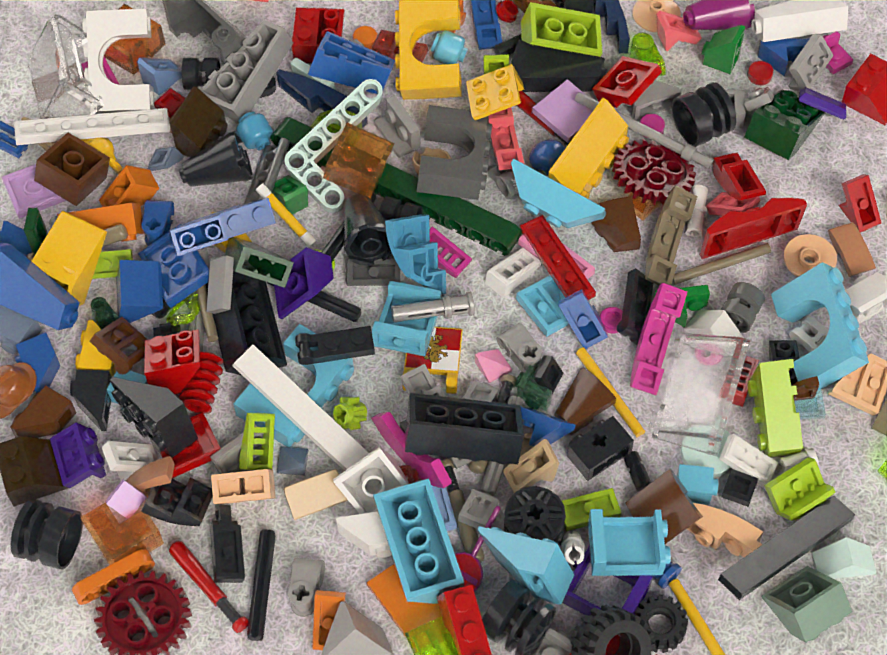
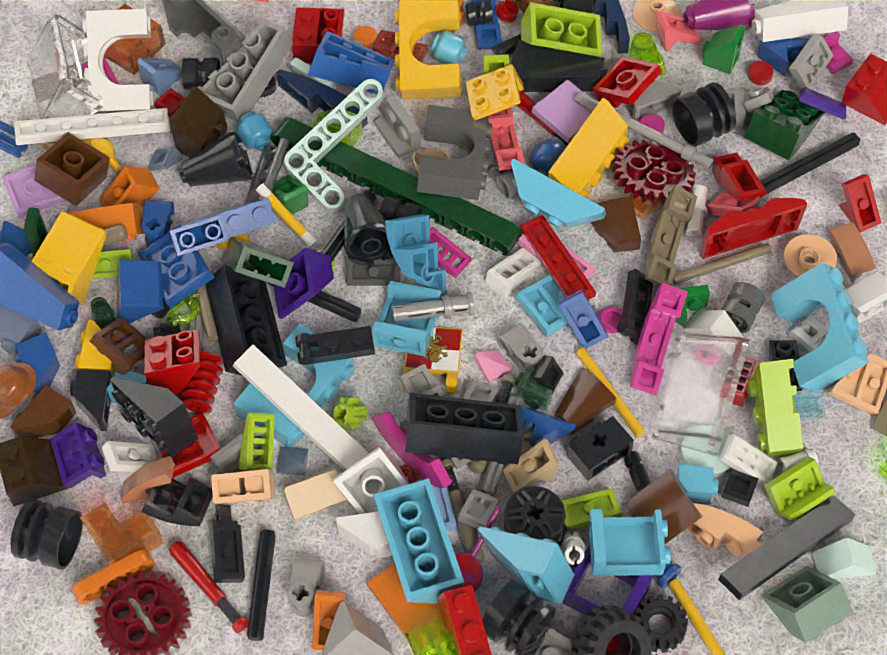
lavender tile [105,479,147,520] -> none
light grey tile [206,256,234,314] -> none
clear orange piece [323,123,395,199] -> none
reddish brown tile [792,376,820,401] -> none
none -> black wheel [466,0,493,26]
none -> black axle [759,132,861,197]

